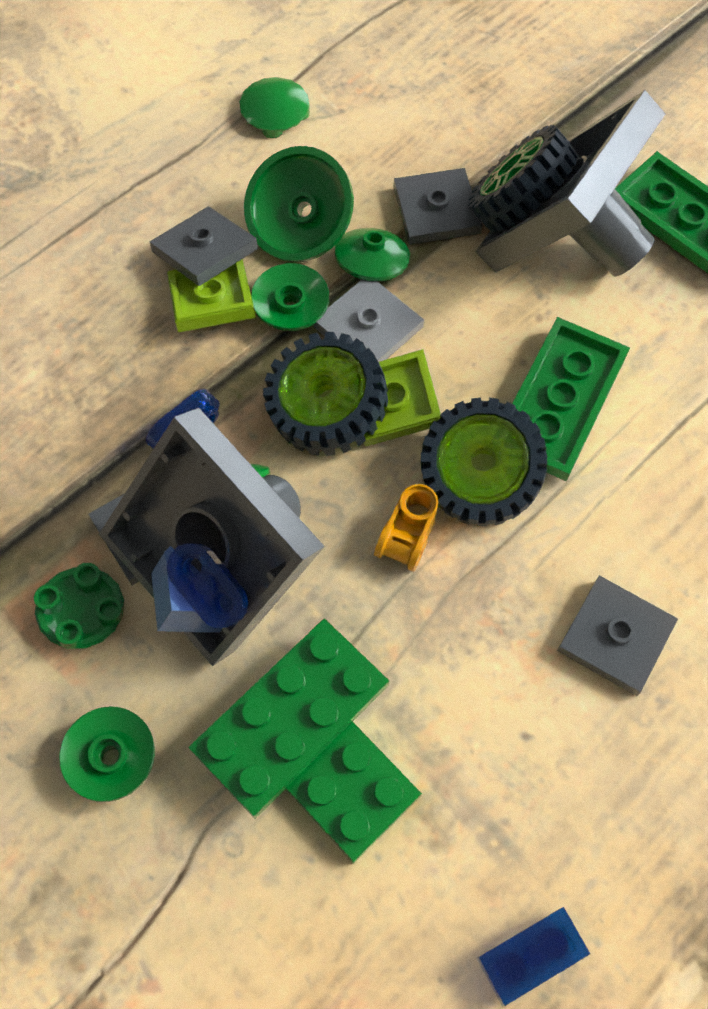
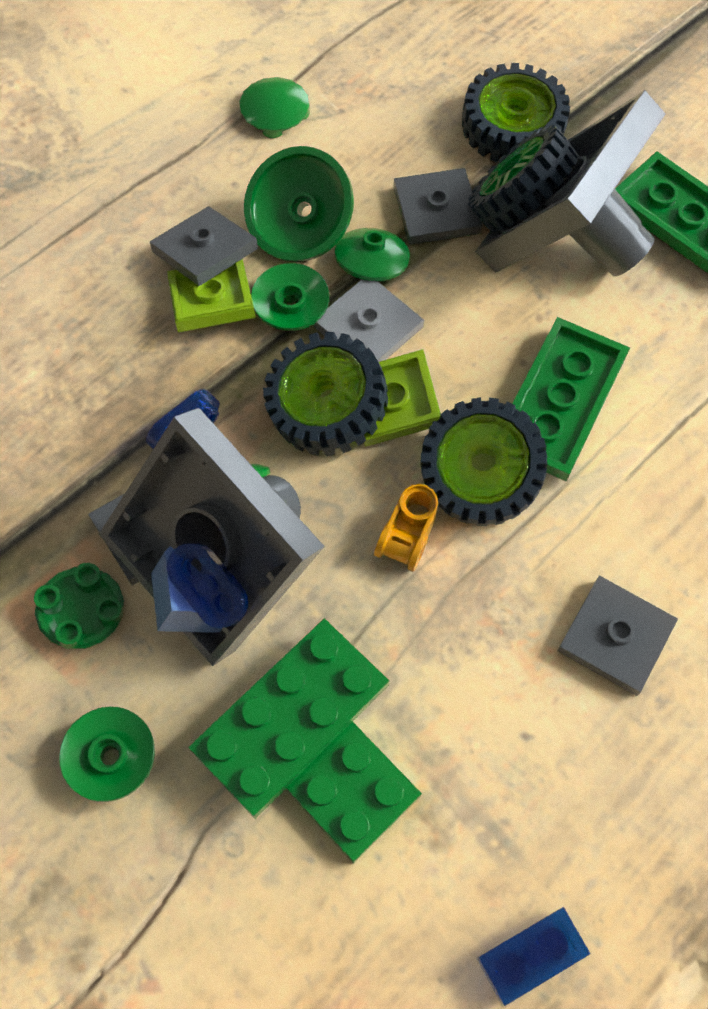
none -> wheel [462,63,570,163]

